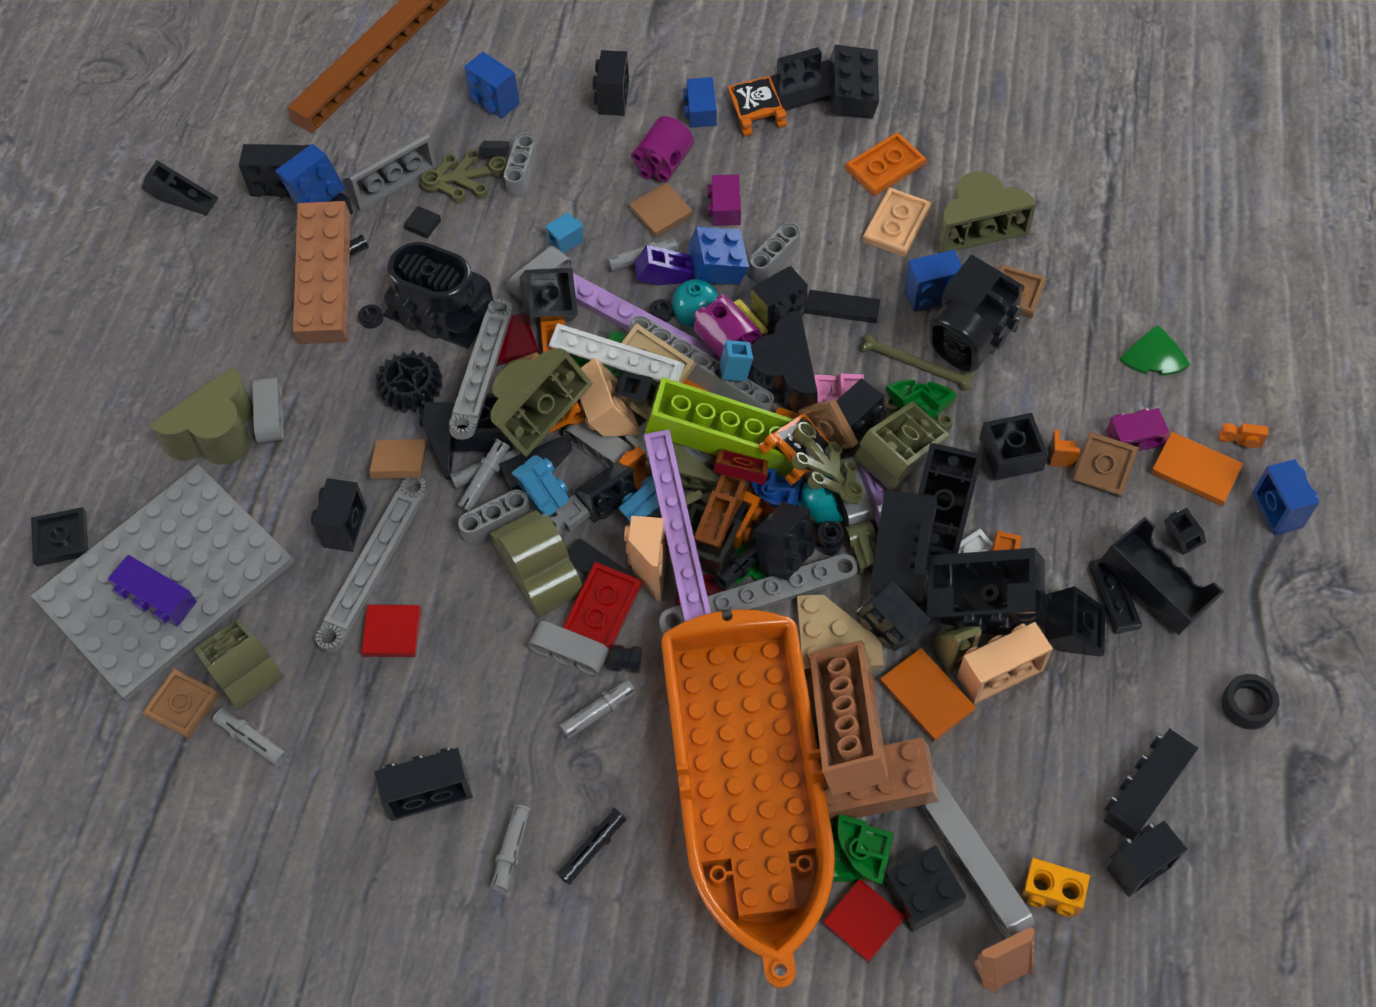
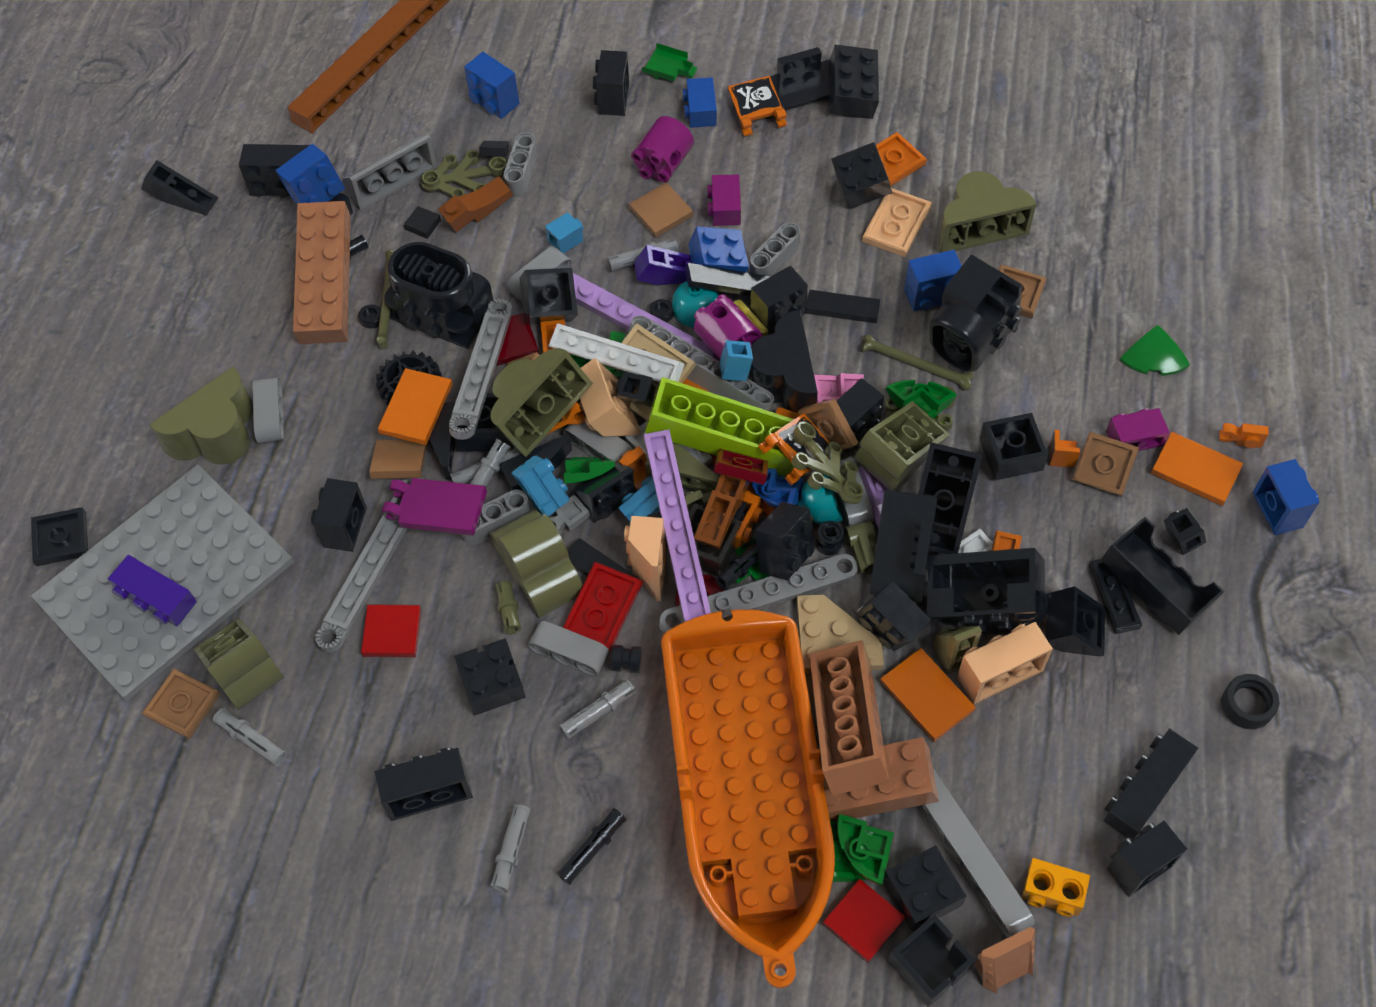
none -> olive piece [376,250,394,349]
none -> orange tile [378,368,453,445]
none -> magenta tile [382,478,487,536]
none -> dark orange slope [438,176,514,233]
none -> black piece [454,638,526,716]
none -> olive pin [495,581,521,634]
none -> green brick [564,457,615,484]
none -> green piece [642,43,697,82]
none -> tile [685,263,771,296]
none -> black brick [831,142,892,209]
none -> black piece [888,914,976,1007]

